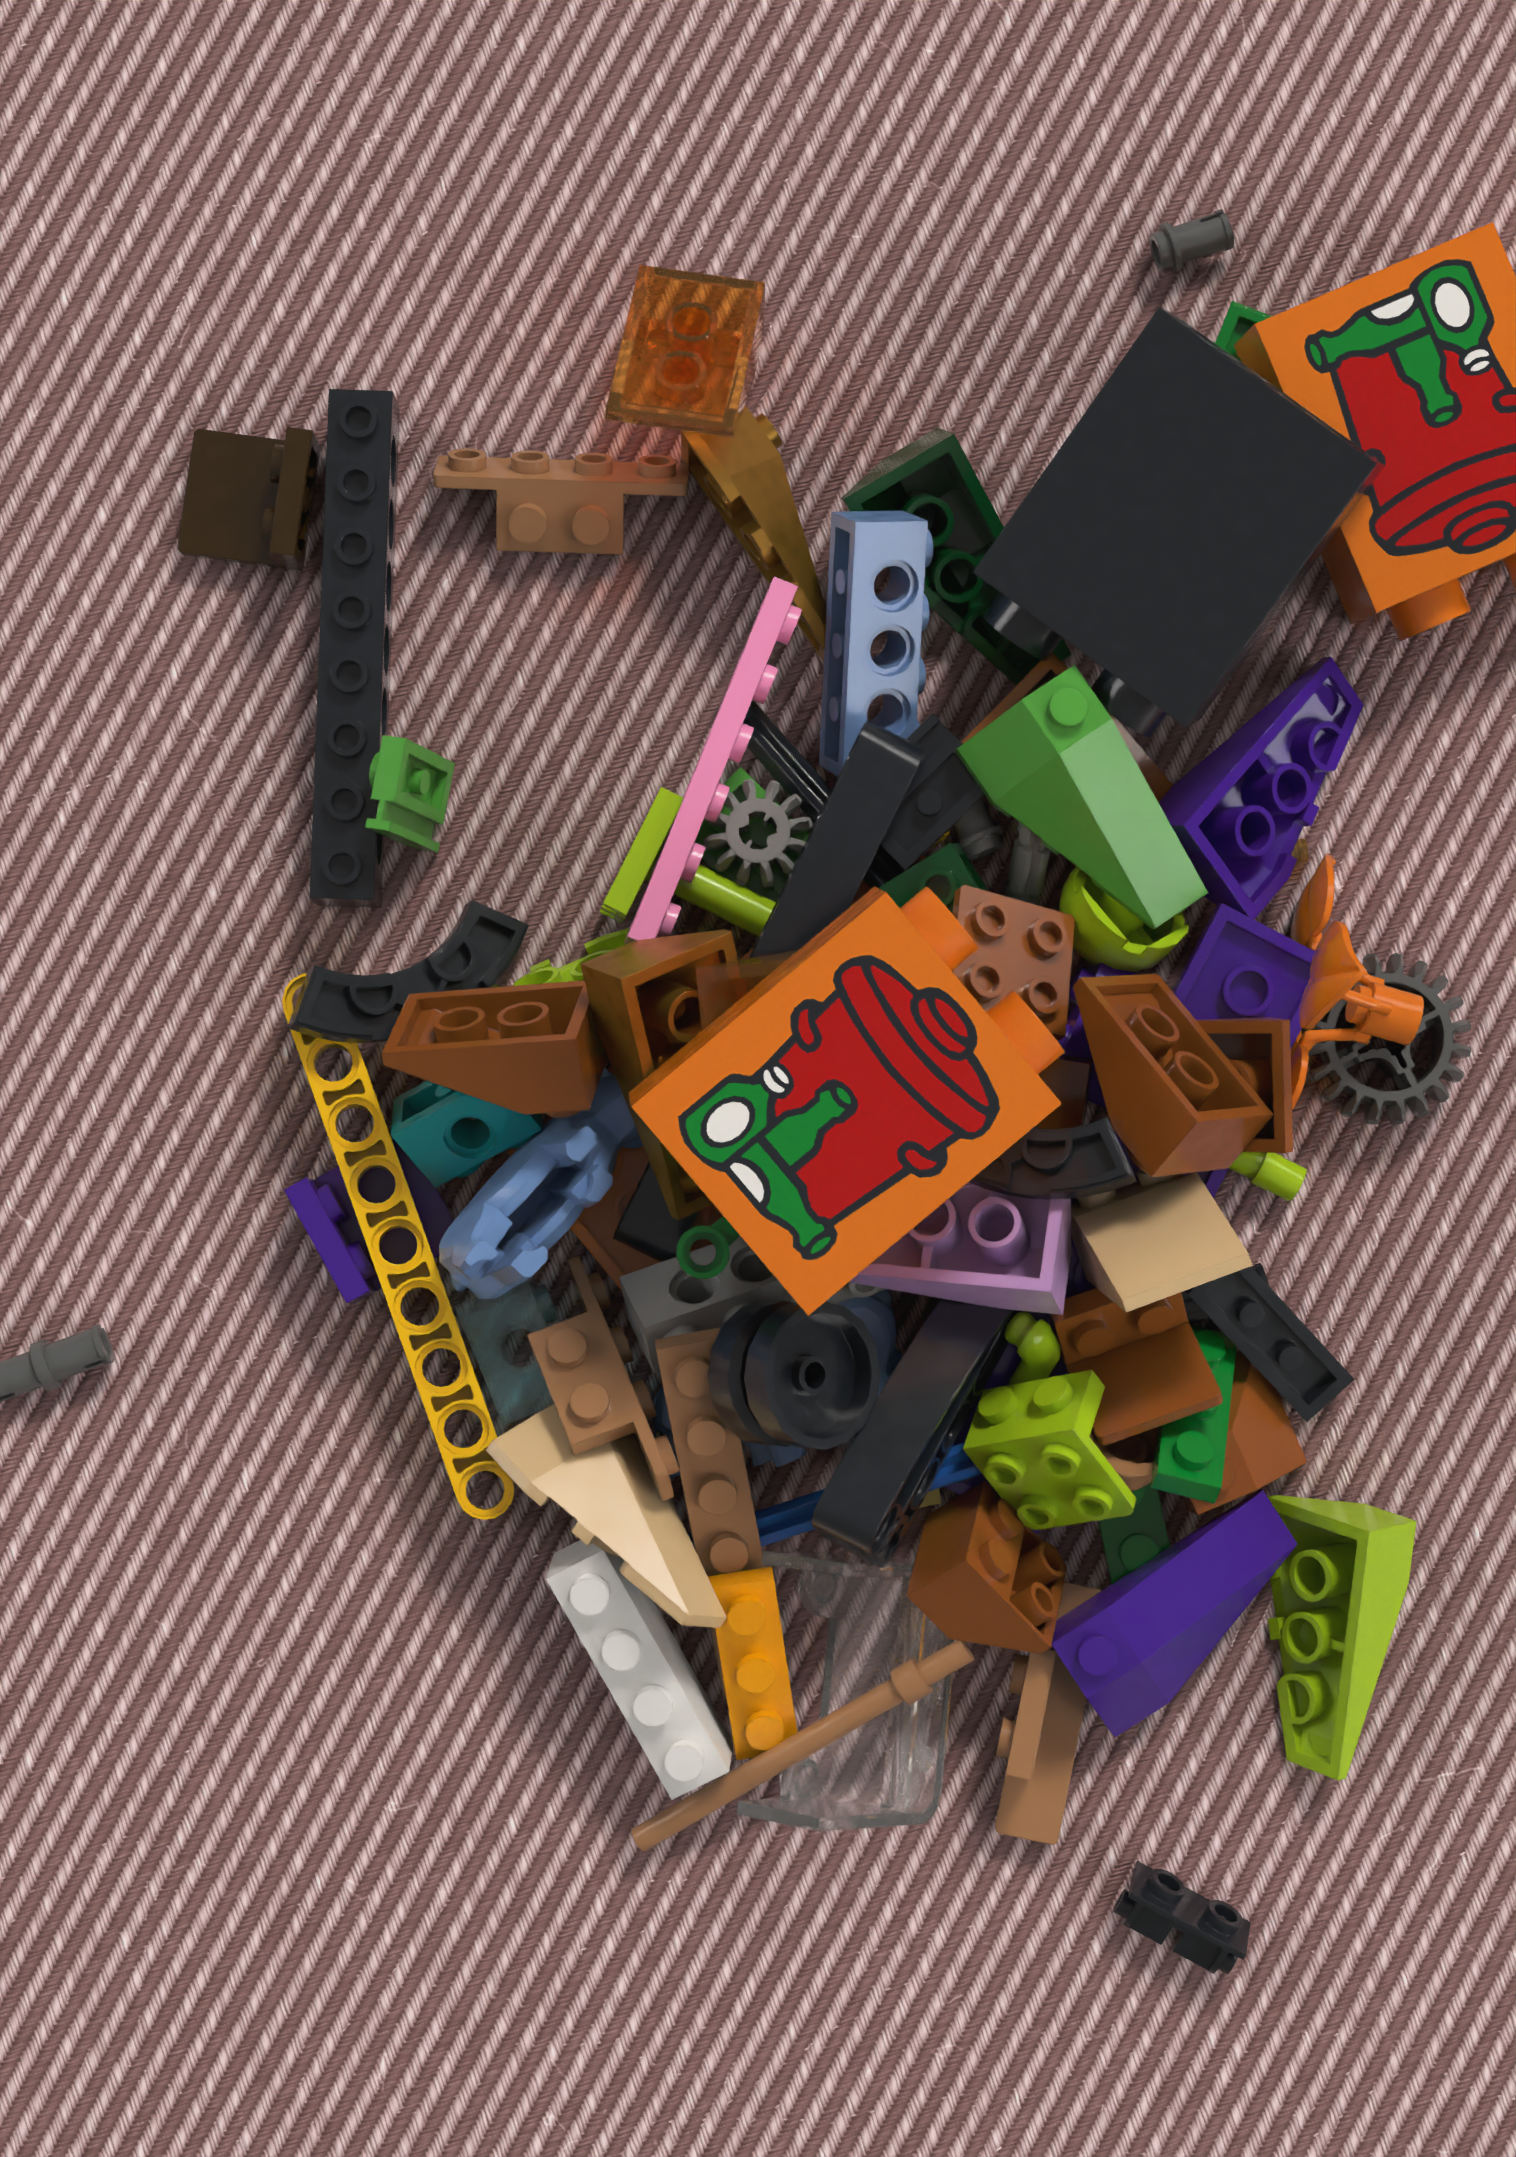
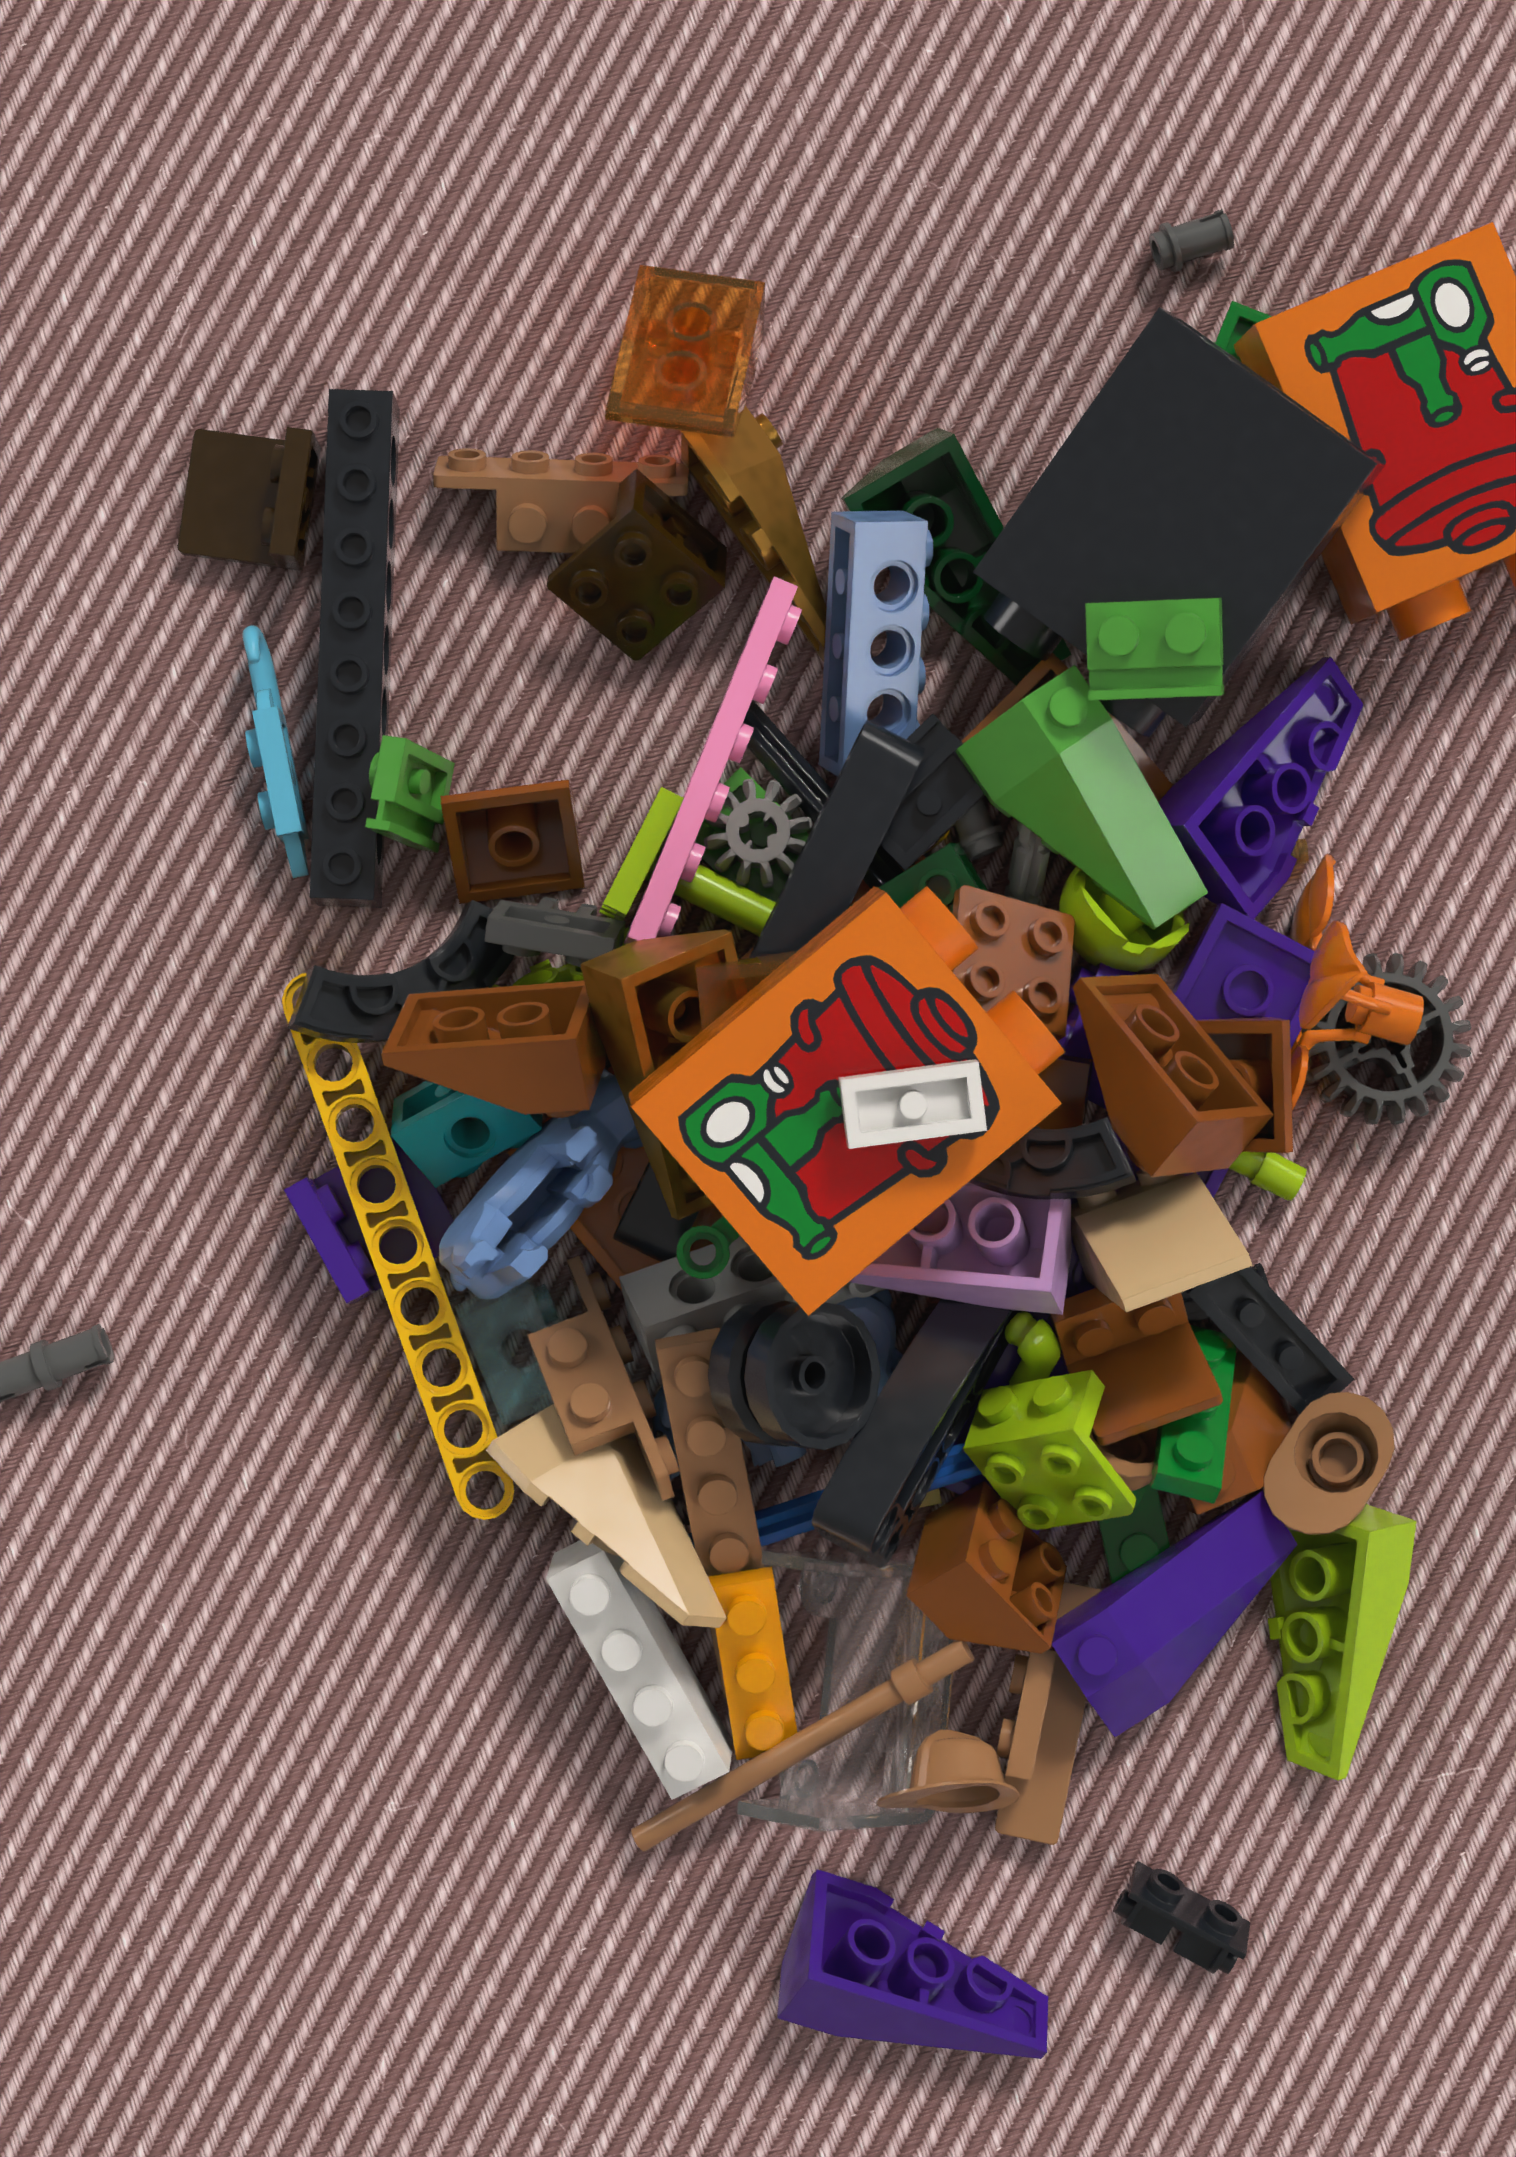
none -> medium azure plate [242,625,309,878]
none -> dark orange slope [440,780,585,904]
none -> dark grey hinge [485,897,626,967]
none -> dark brown bracket [547,469,727,661]
none -> dark purple wedge [777,1869,1048,2059]
none -> white plate [838,1059,987,1149]
none -> medium nougat piece [876,1730,1019,1813]
none -> bright green plate [1085,597,1224,700]
none -> medium nougat piece [1264,1392,1395,1535]

